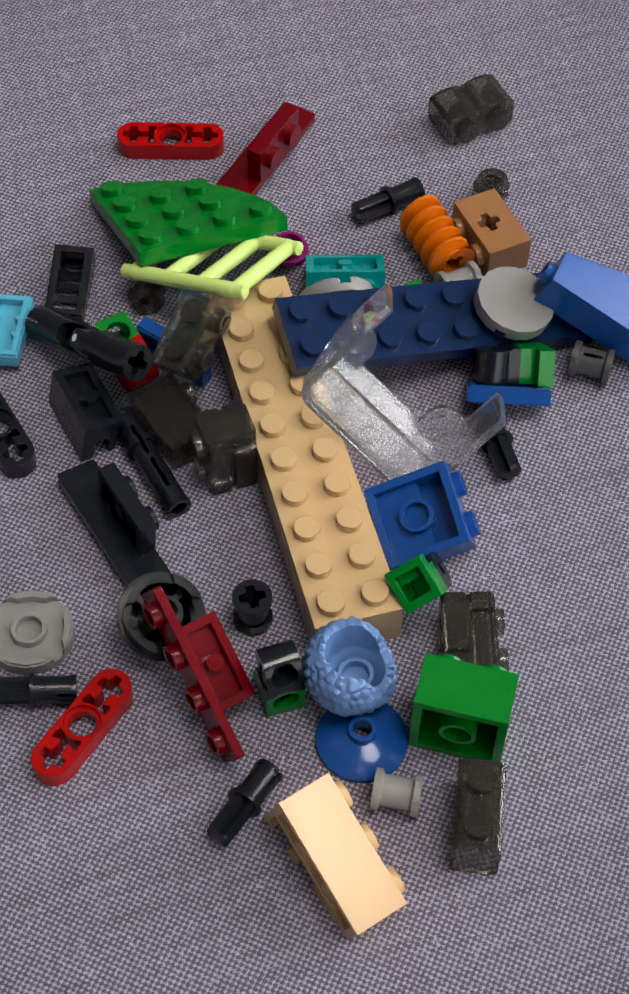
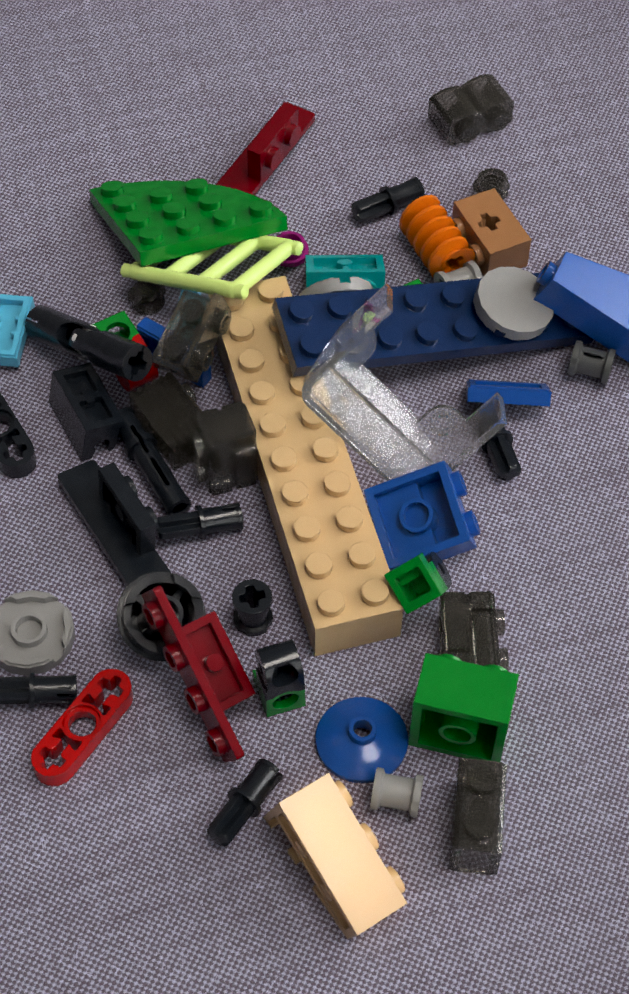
black slope [45,244,96,321] -> none
red beam [117,122,224,160] -> none
medium blue hair [302,616,398,717] -> none
leg [473,342,556,387] -> none
none -> black axle [156,502,244,540]

